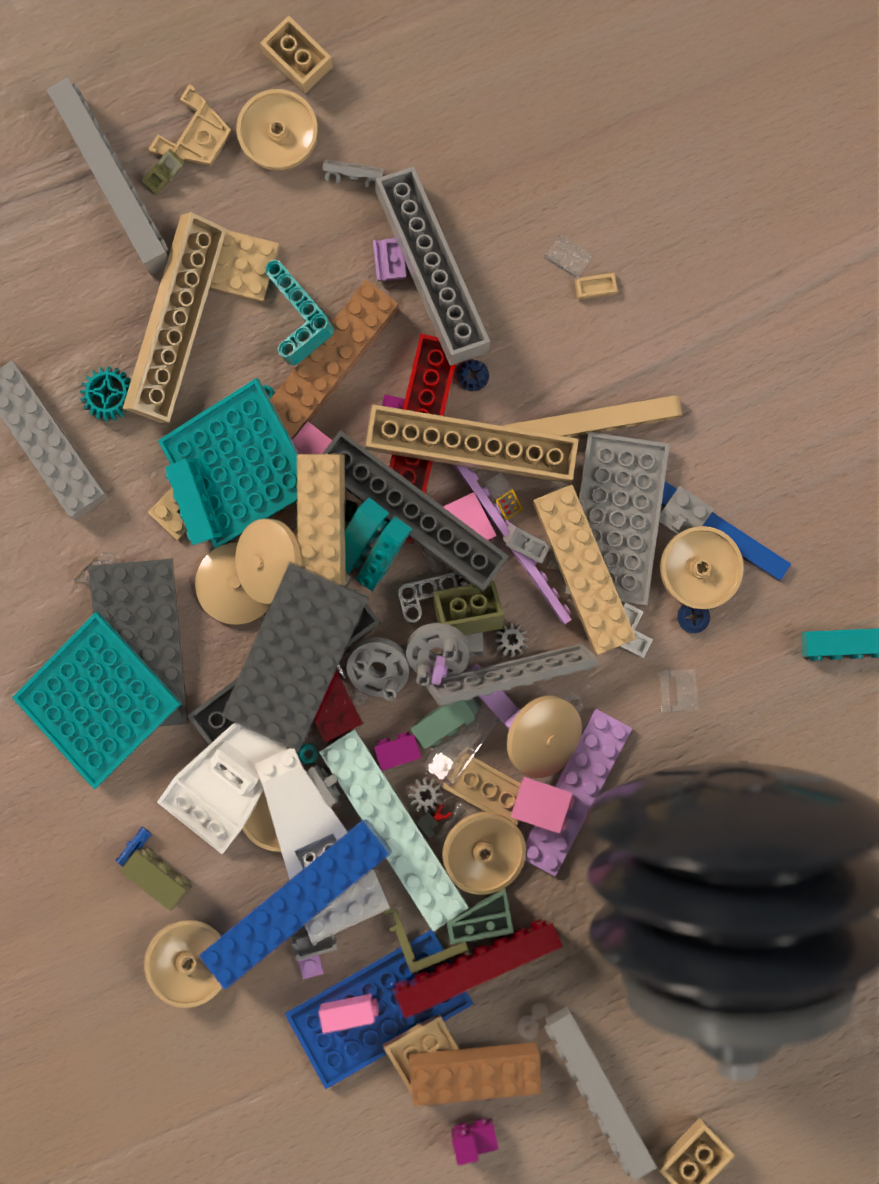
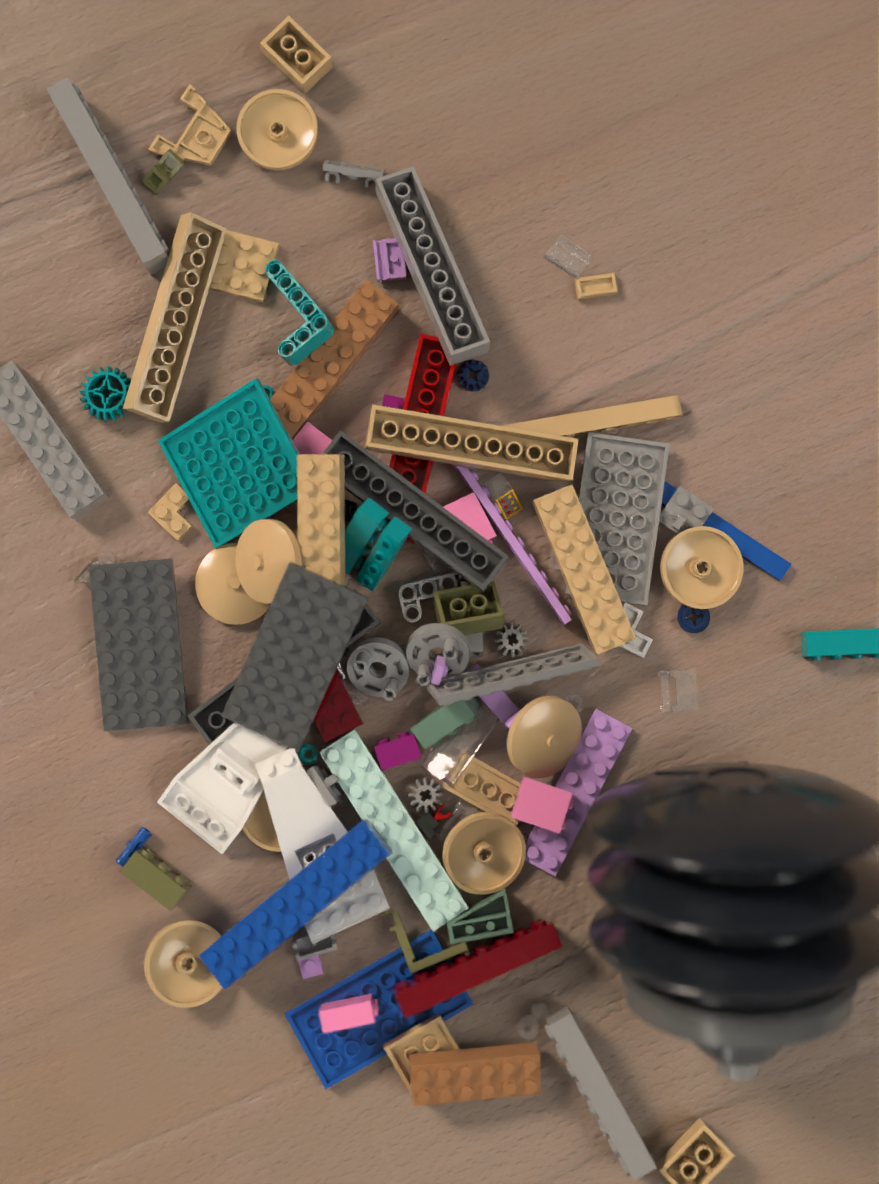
teal plate [12,612,182,789] -> none
teal brick [165,458,222,546] -> none
magenta brick [451,1117,499,1166] -> none
light grey hinge [503,523,551,563] -> none

